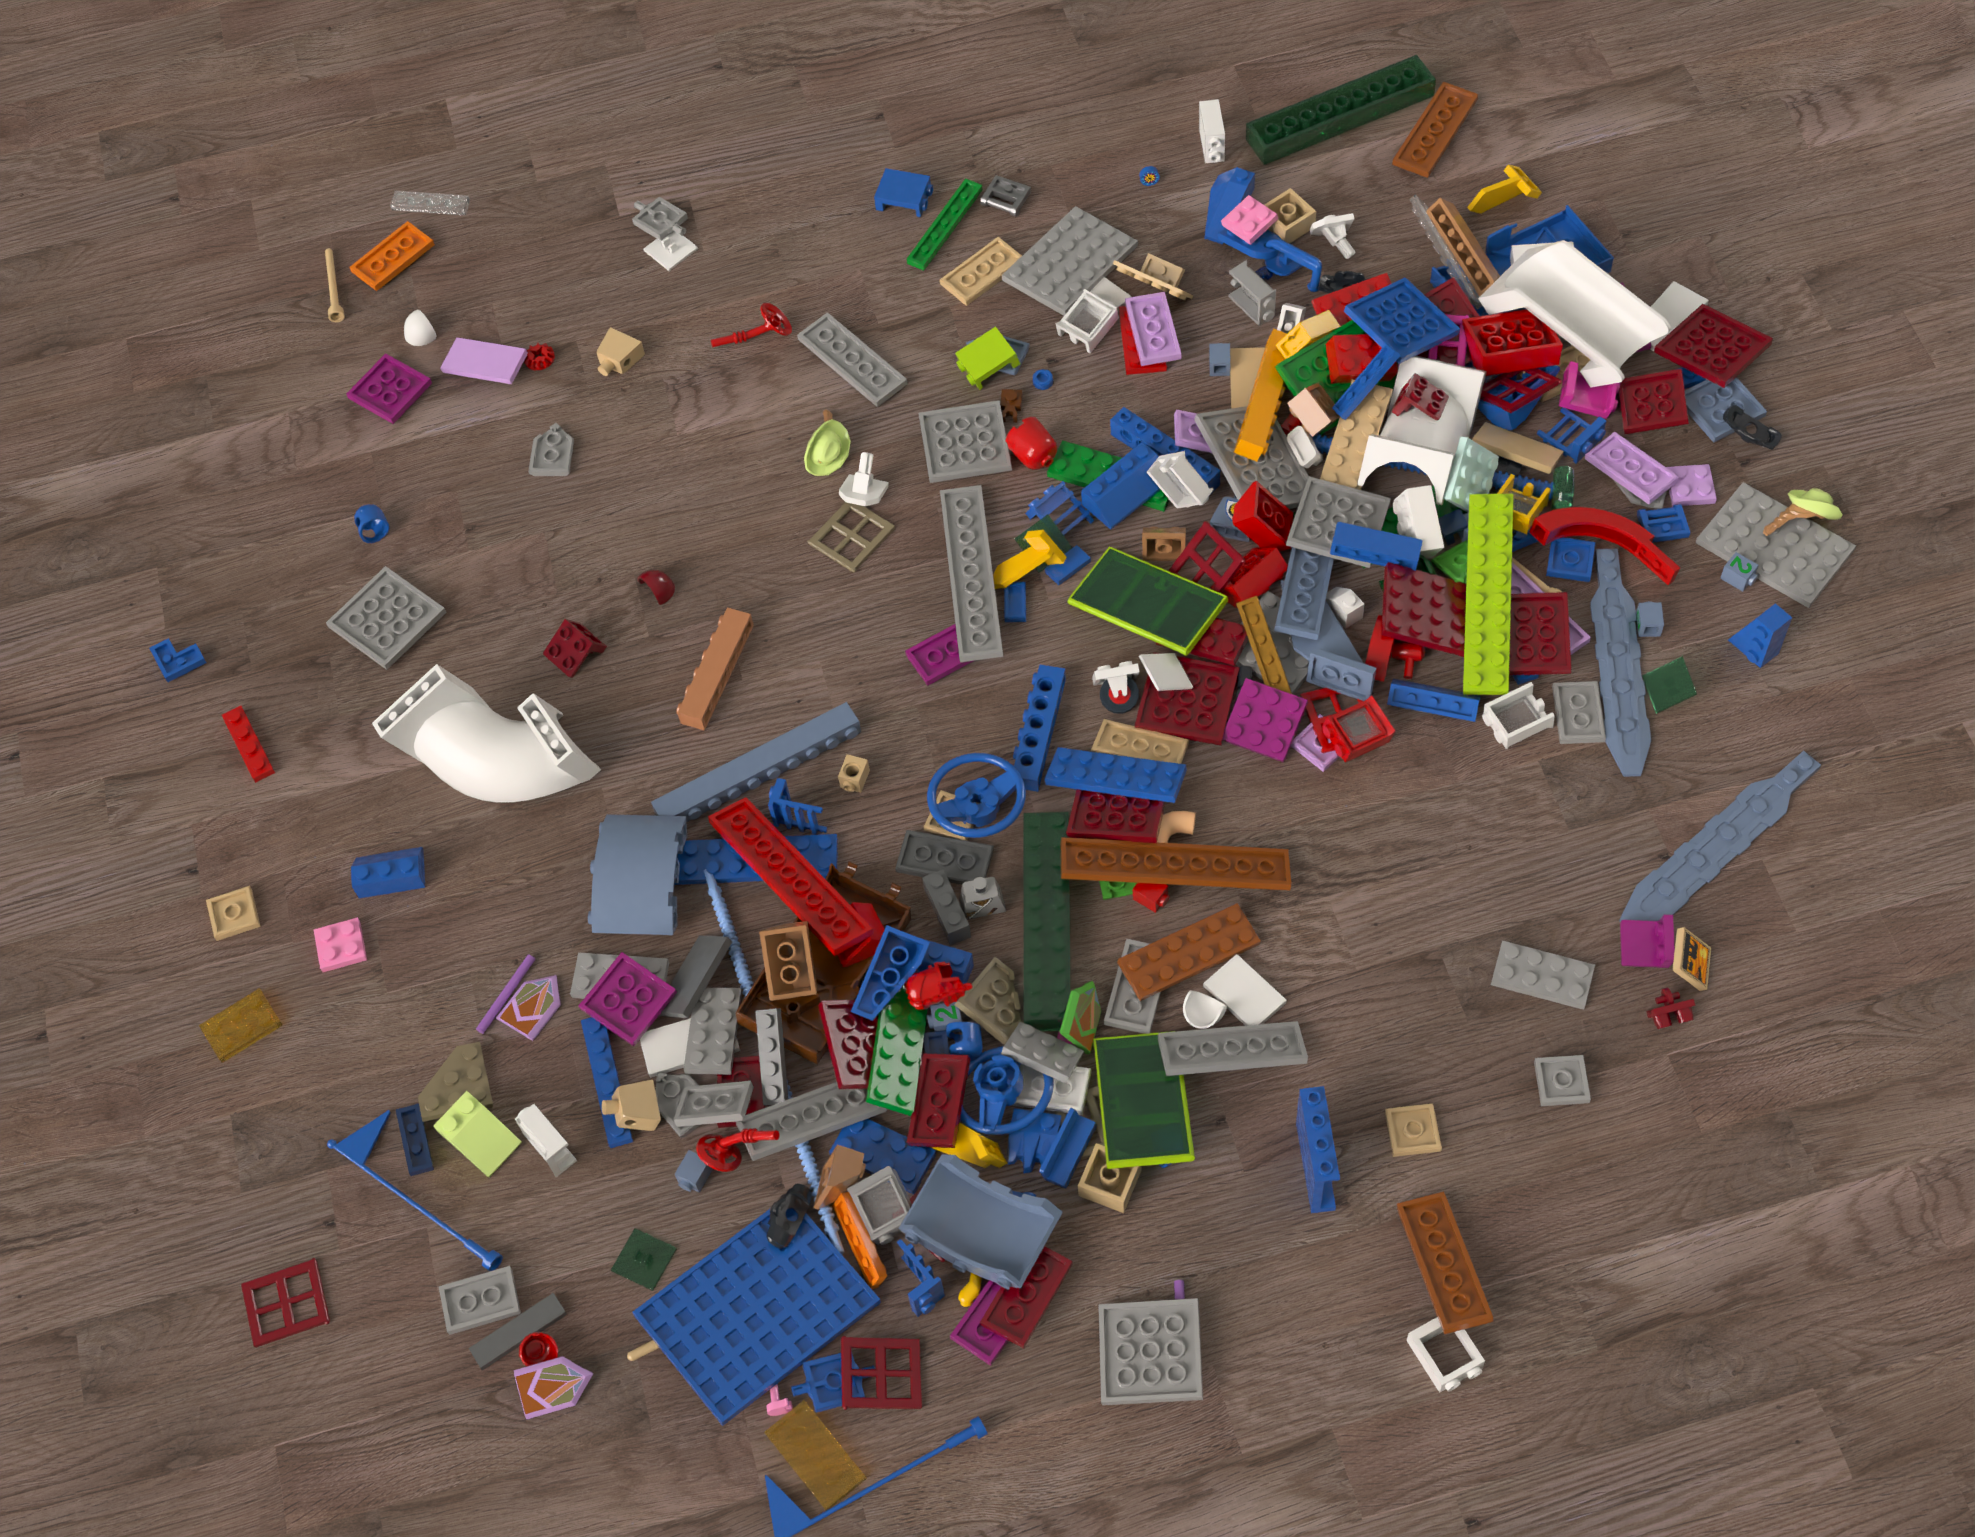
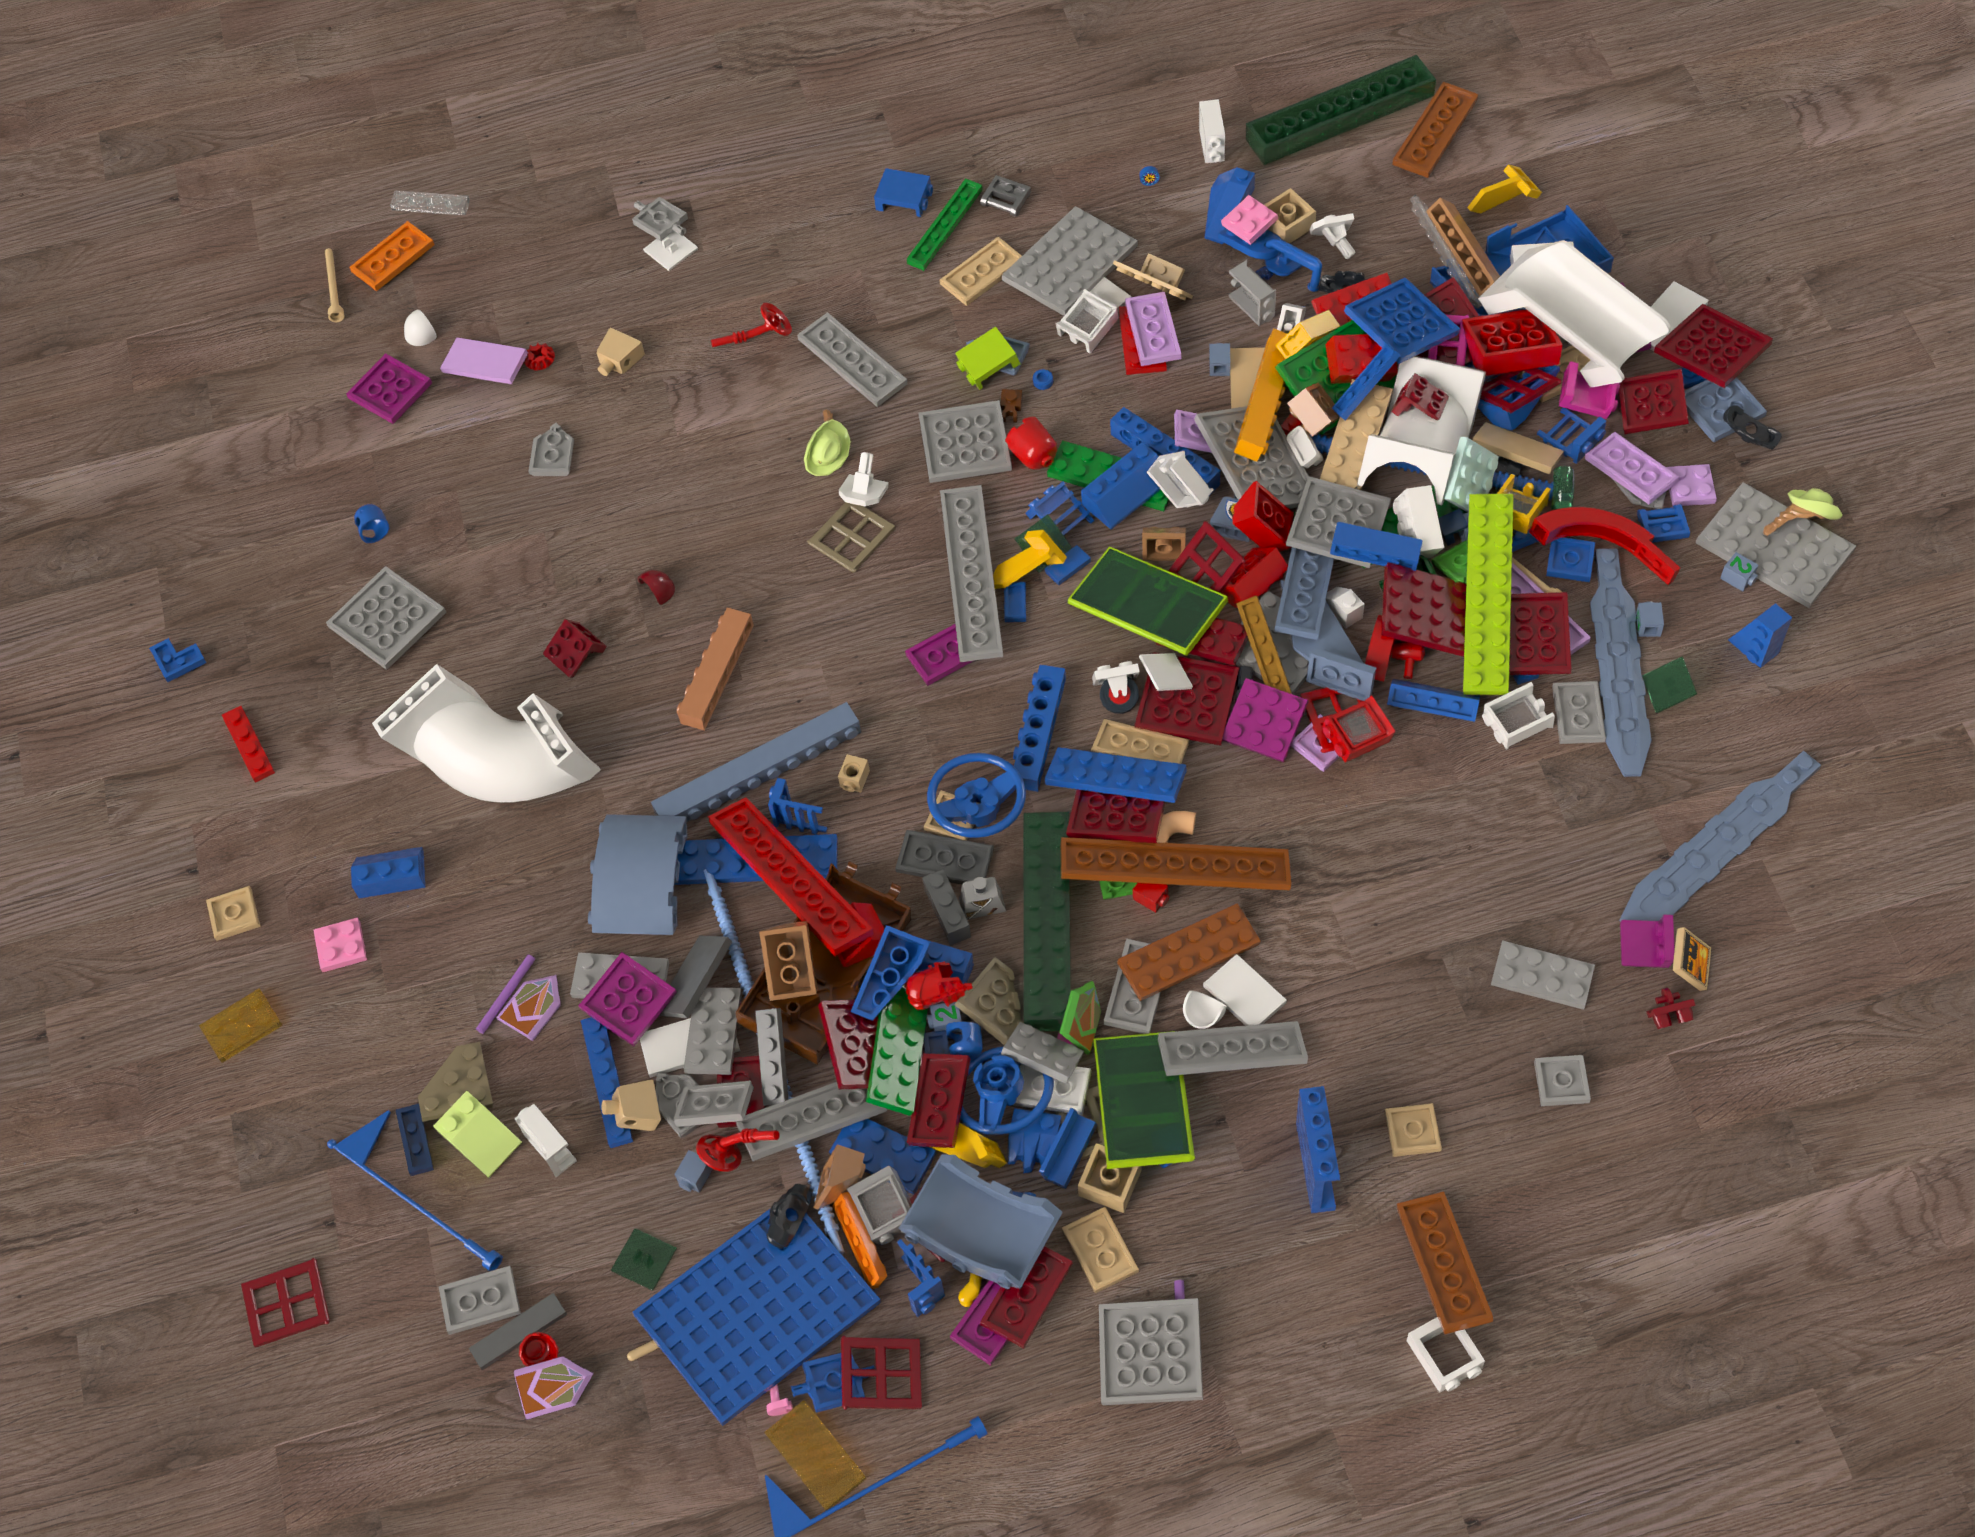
none -> tan tile [1062,1207,1139,1293]

